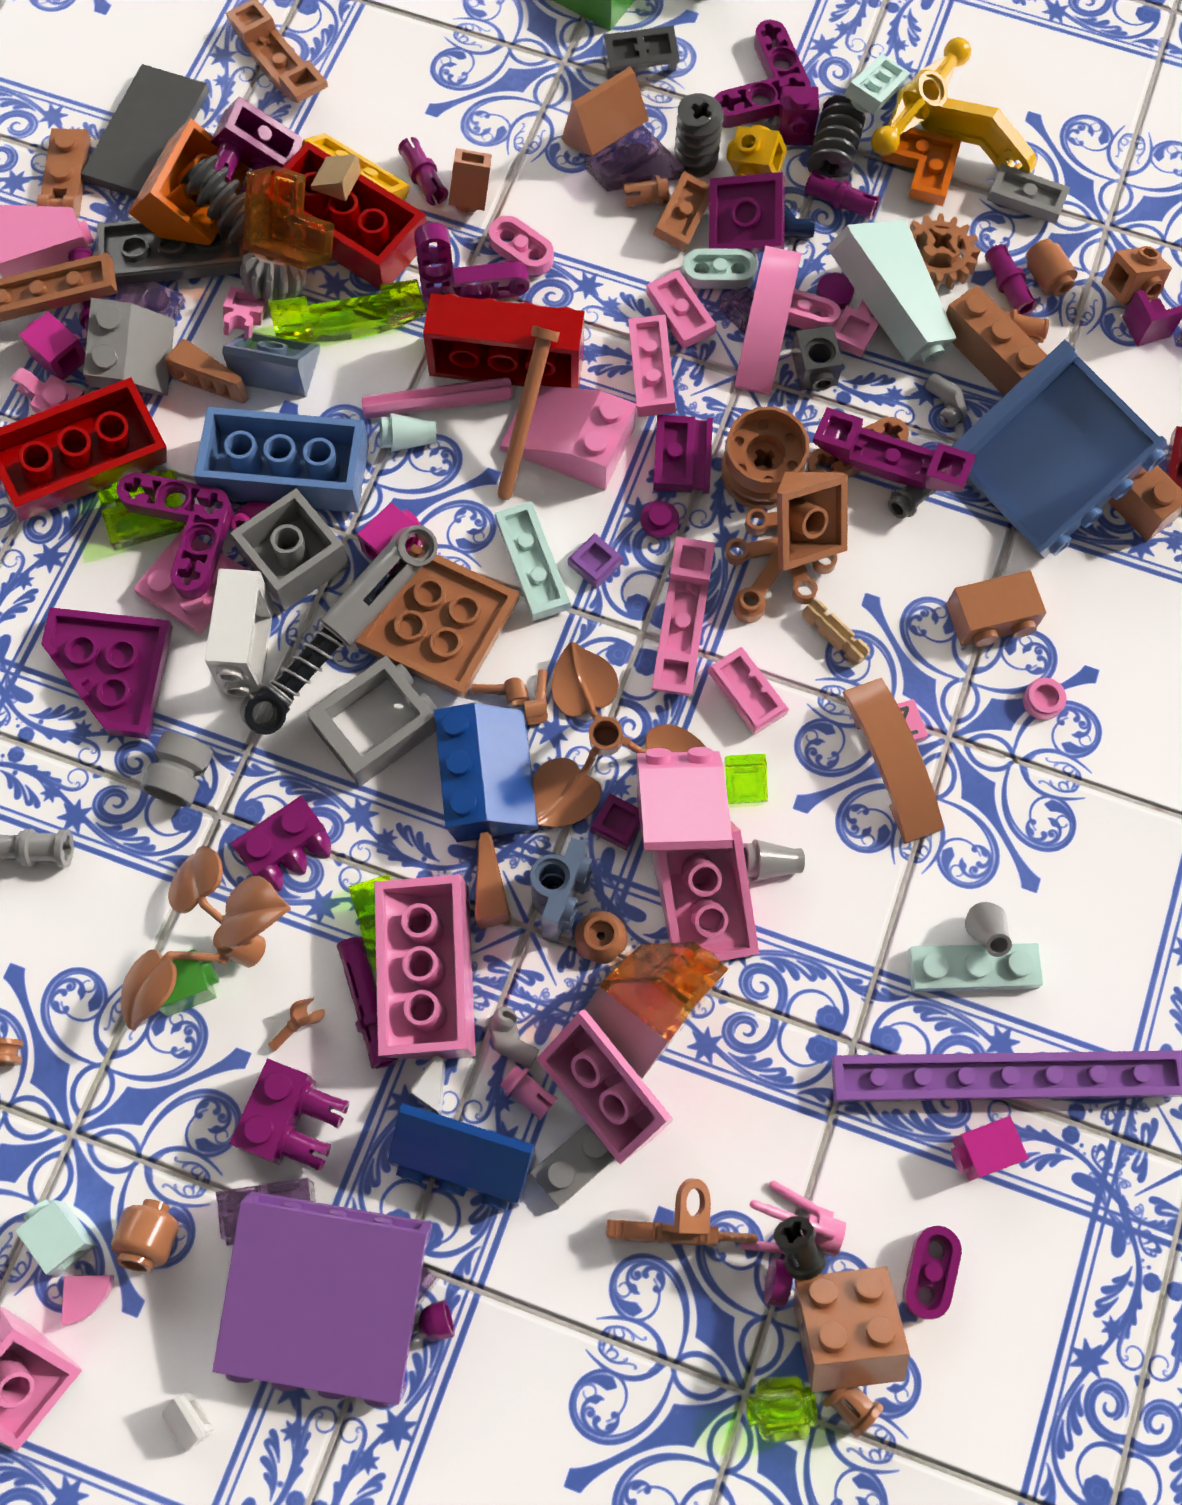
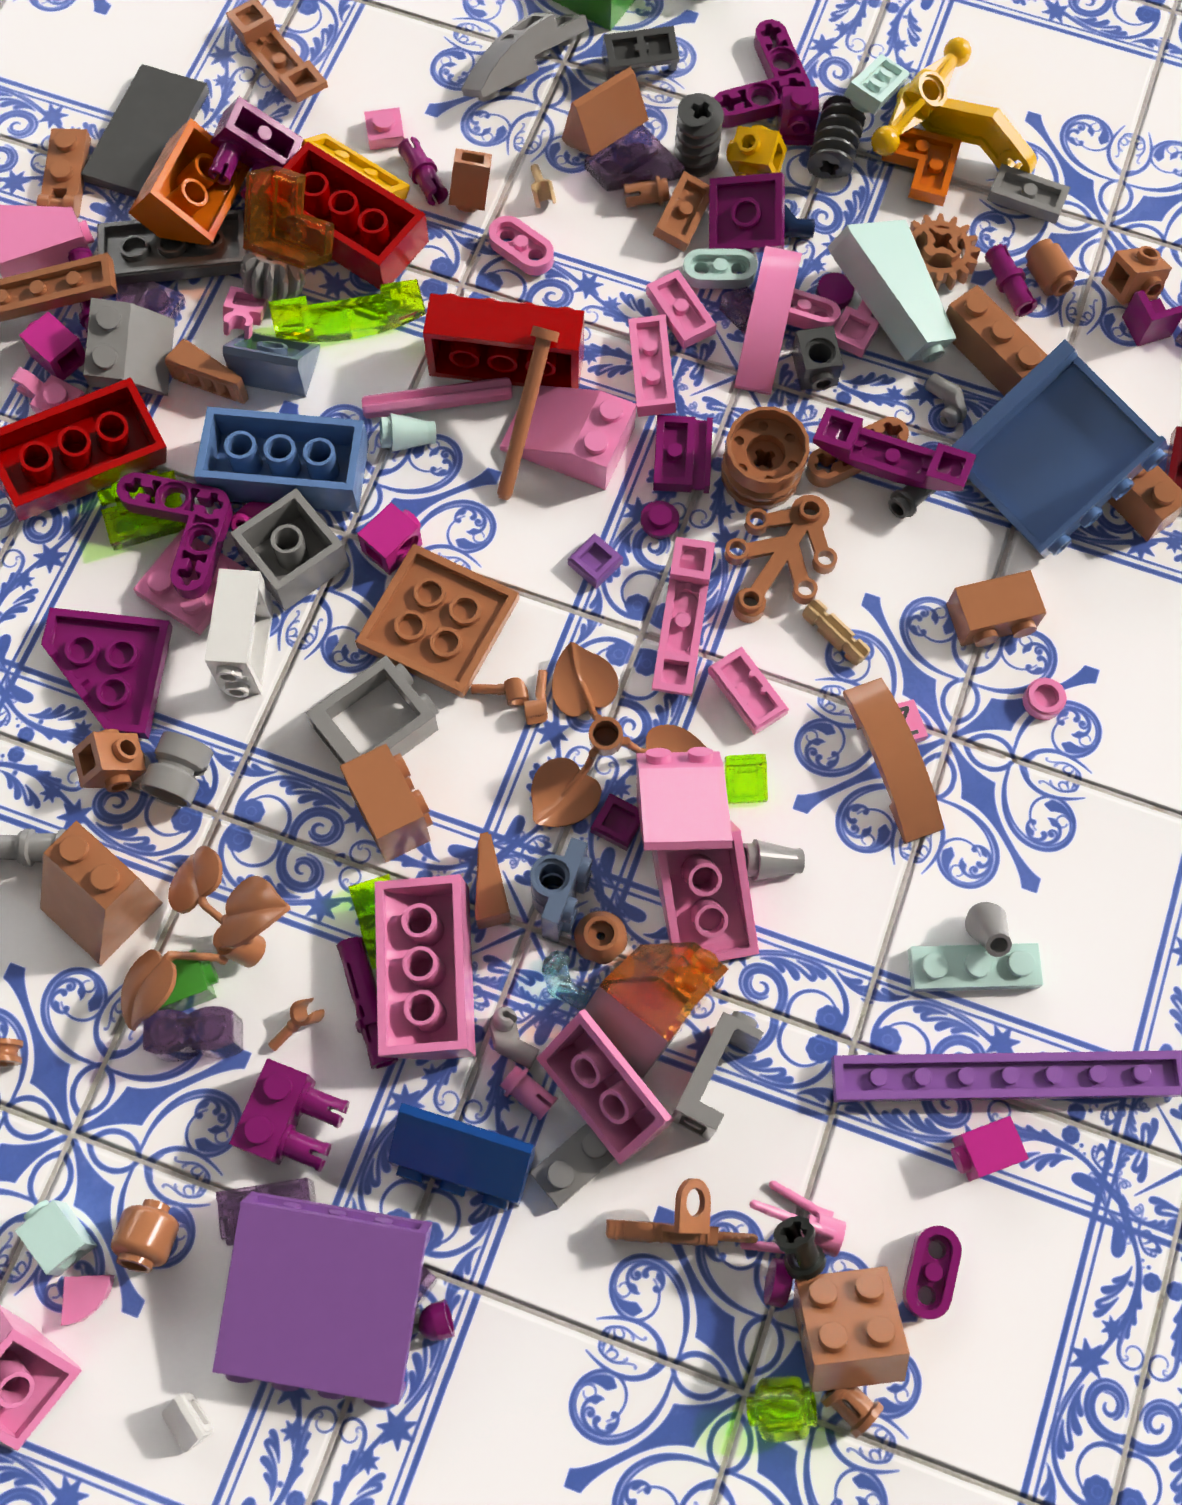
dark grey piece [180,154,261,244] -> none
magenta plate [231,796,331,891] -> none
piece [240,525,438,735] -> none
tan slope [311,154,361,201] -> none
white slope [411,1055,446,1115] -> none
magenta beam [414,222,530,304] -> none
blue slope [434,703,539,843] -> none
light aqua plate [495,501,571,621] -> none
nougat slope [777,472,848,571] -> none
magenta pin [804,171,880,220] -> none
nougat pin [1004,309,1049,344] -> none
none -> nougat slope [40,820,163,966]
none -> nougat brick [72,729,146,792]
none -> clear purple brick [143,1006,243,1062]
none -> nougat brick [340,743,433,863]
none -> bright pink plate [364,107,404,150]
none -> light grey slope [462,13,589,101]
none -> tan hand [530,164,556,208]
none -> clear light blue arm [541,950,592,1011]
none -> light grey panel [672,1011,764,1141]

